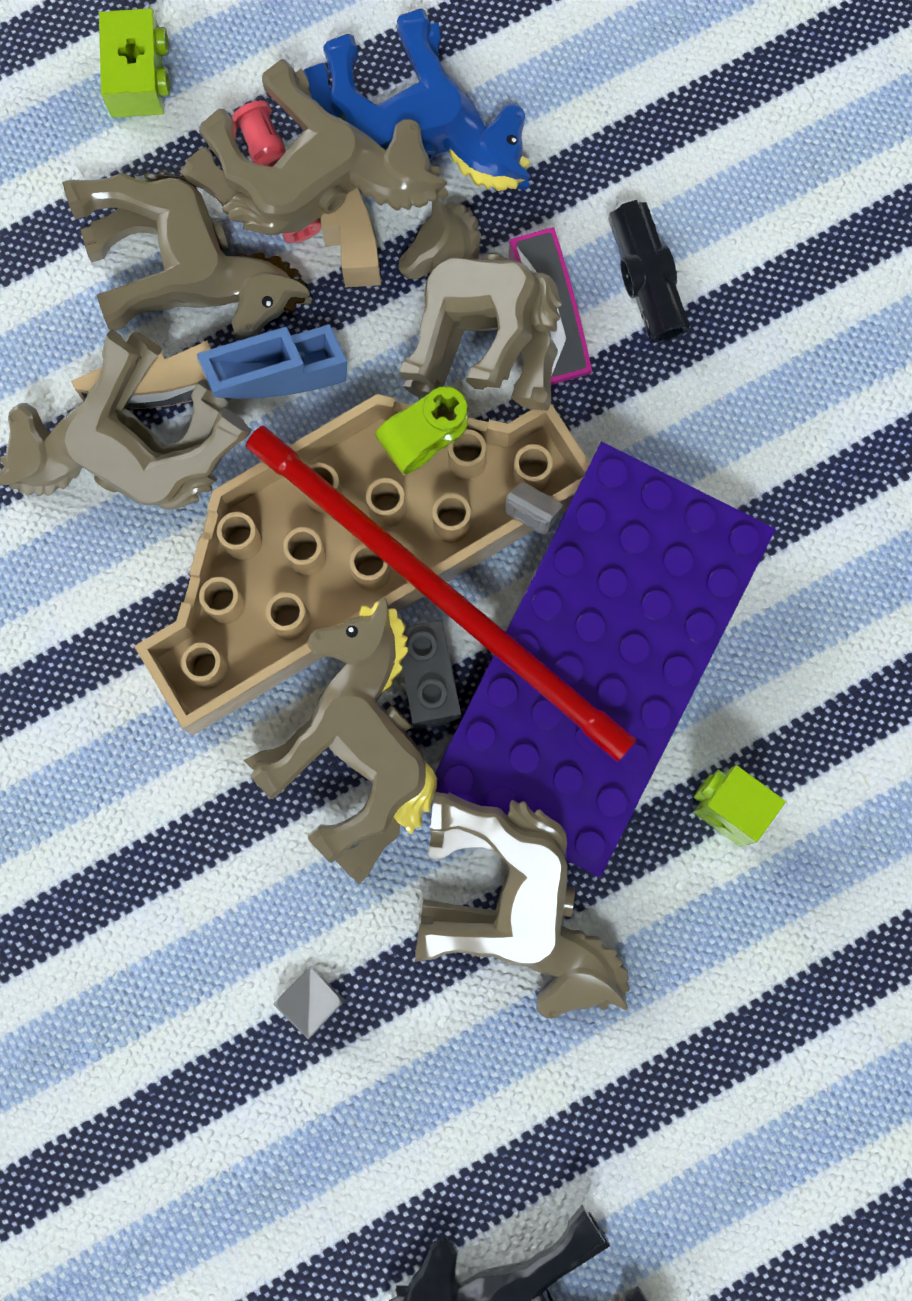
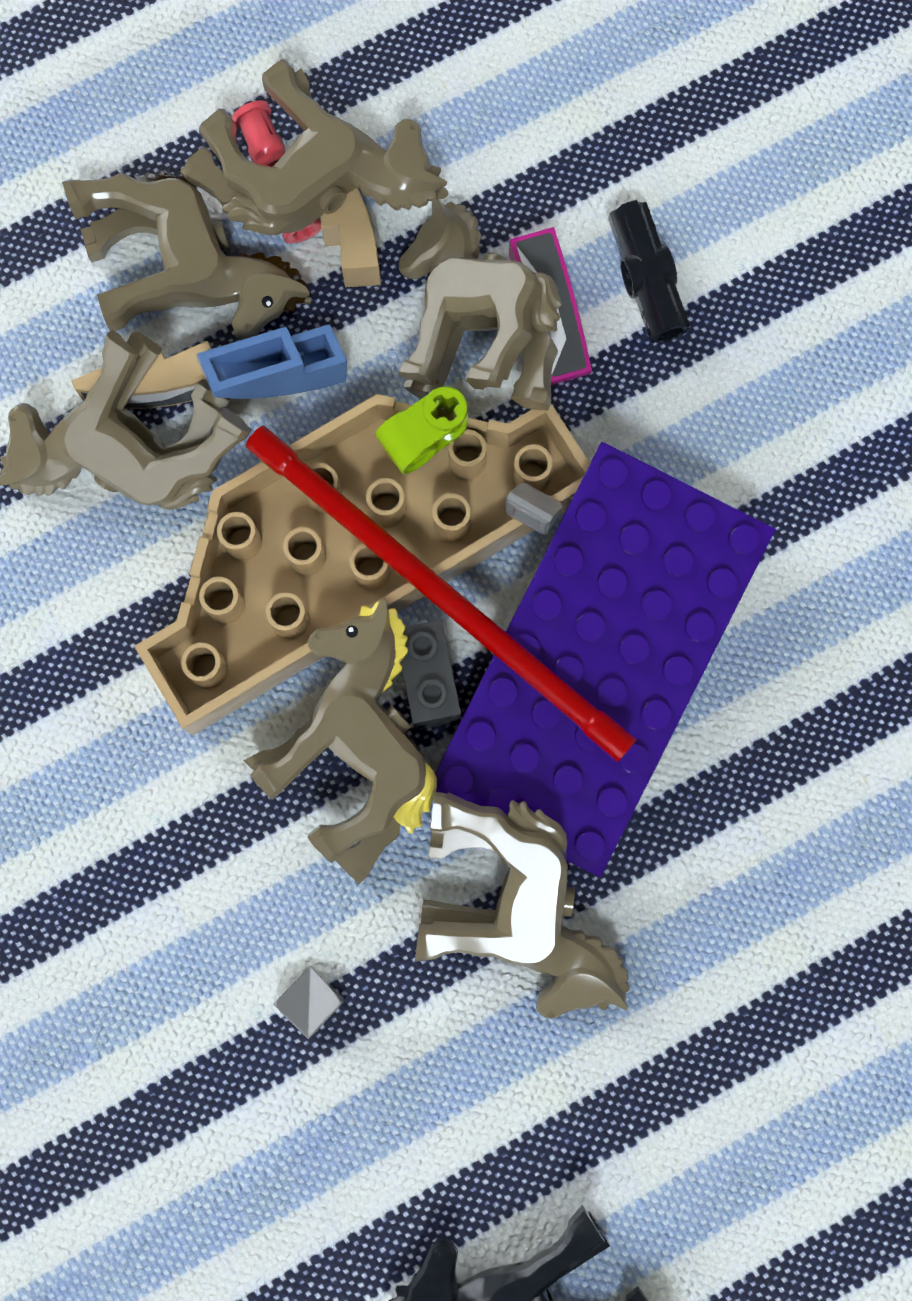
lime brick [99,8,170,118] -> none
blue animal [303,8,531,191] -> none
lime brick [693,765,787,847] -> none

